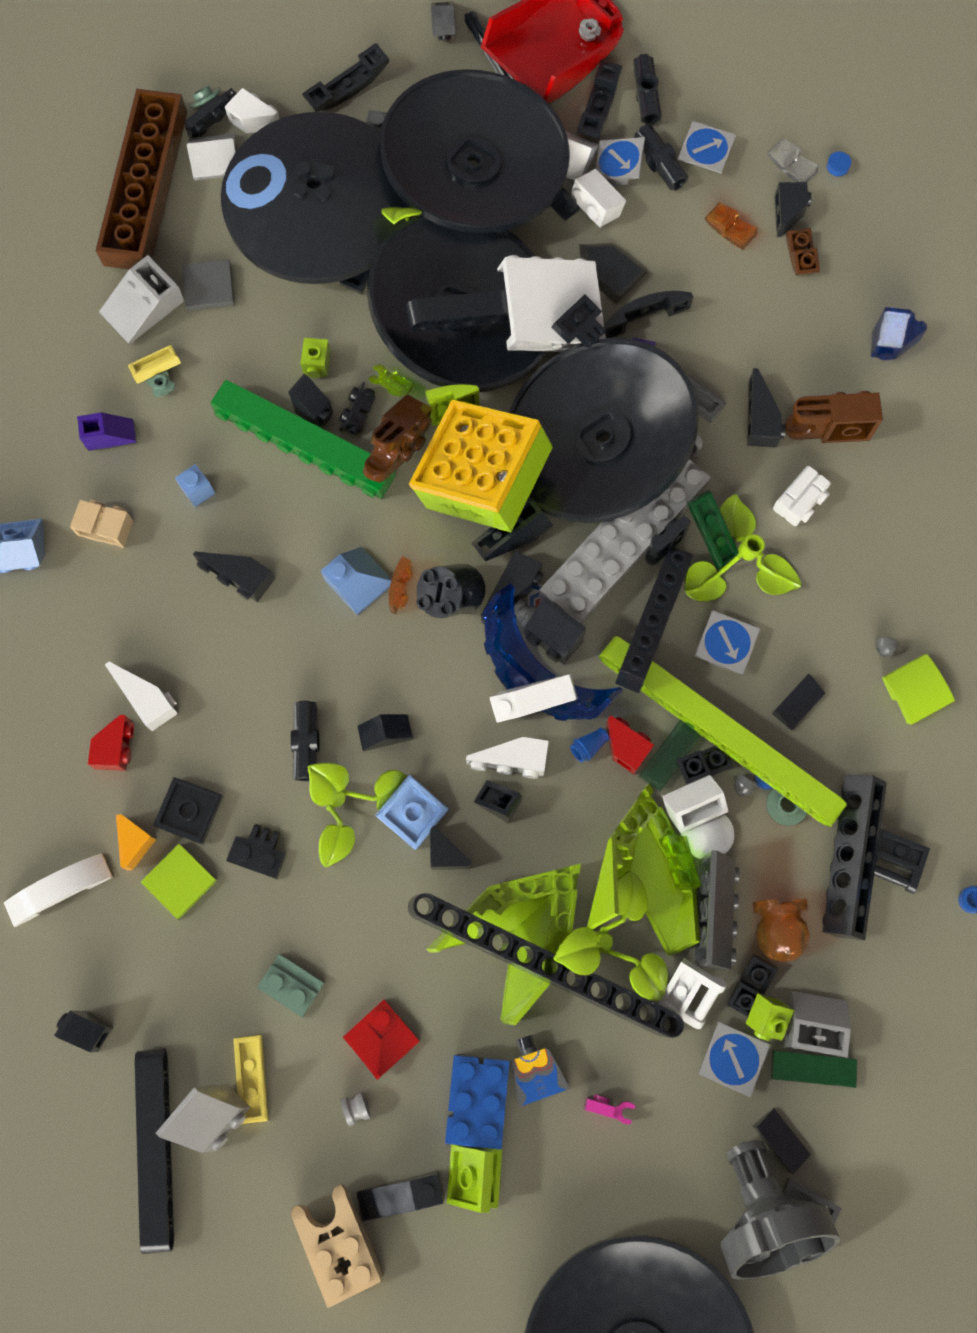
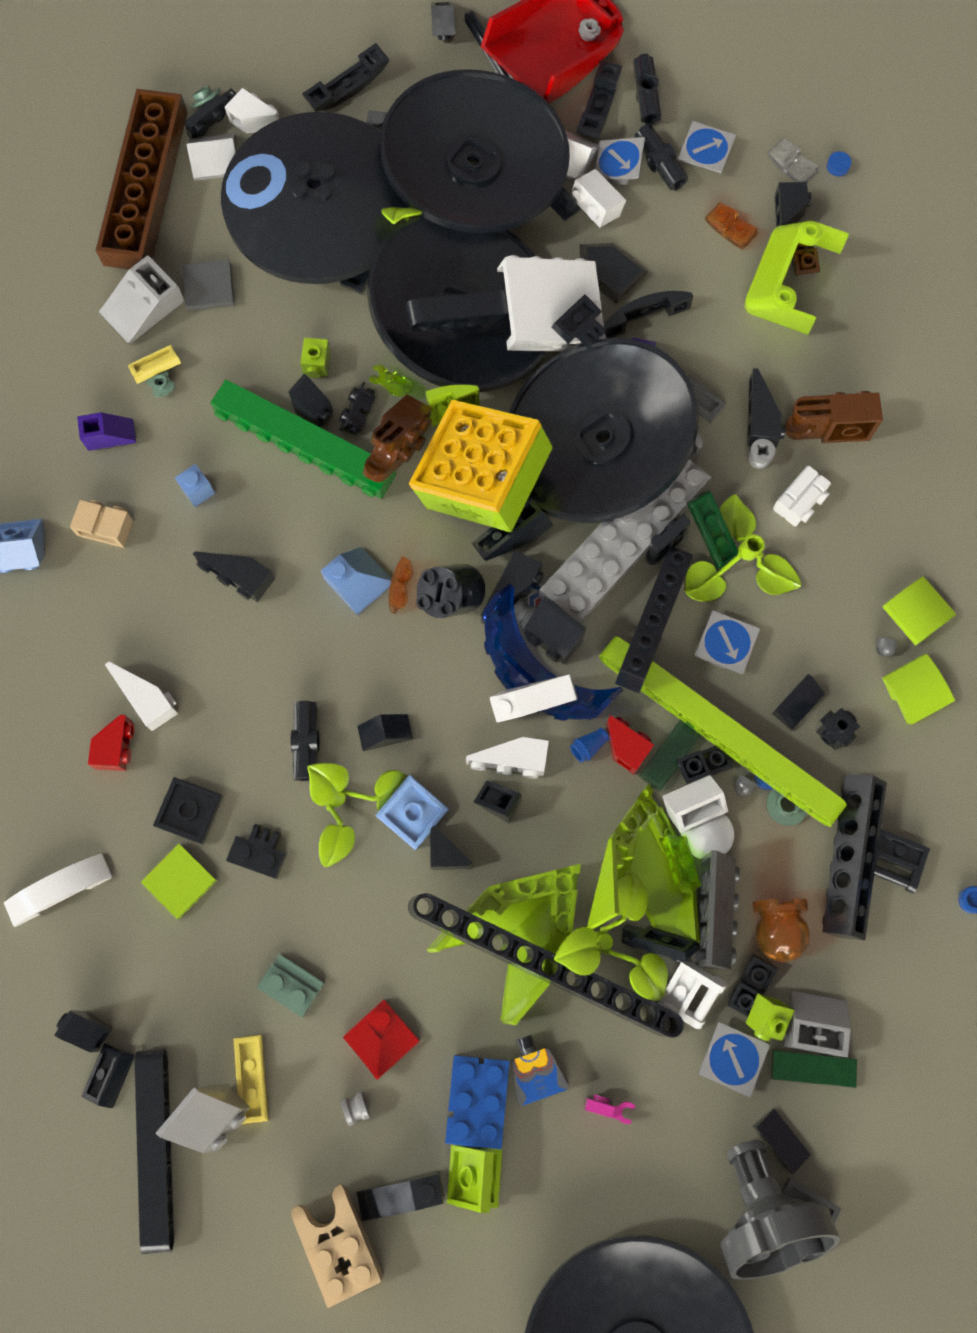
light orange slope [116,814,157,871] -> none
clear blue slope [871,307,927,360] -> none
none -> black slope [81,1043,134,1108]
none -> black hinge [622,924,698,962]
none -> lime windscreen [744,221,849,335]
none -> light grey wheel [747,439,775,469]
none -> black brick [816,708,860,750]
none -> lime slope [882,576,957,646]

